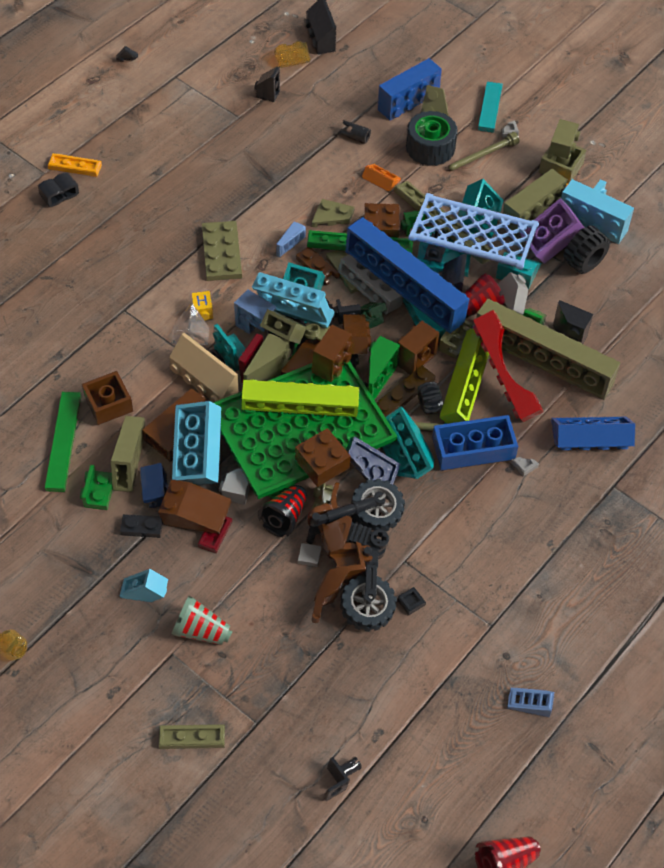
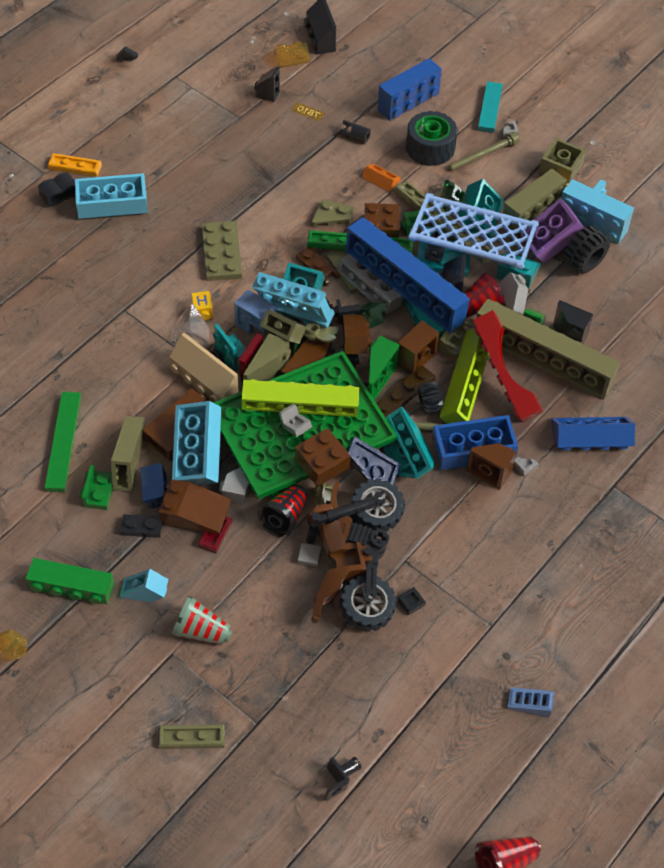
reddish brown brick [82,371,134,425] -> none
medium blue slope [276,221,306,257] -> none
reddish brown brick [312,325,353,382] -> none
olive wing [420,85,449,116] -> none
olive brick [549,119,581,159] -> none
none -> green brick [26,558,114,604]
none -> medium azure brick [75,173,148,219]
none -> light grey bracket [279,404,312,437]
none -> clear yellow sticker [291,102,326,121]
none -> clear green slope [440,180,467,212]
none -> reddish brown slope [467,443,516,490]

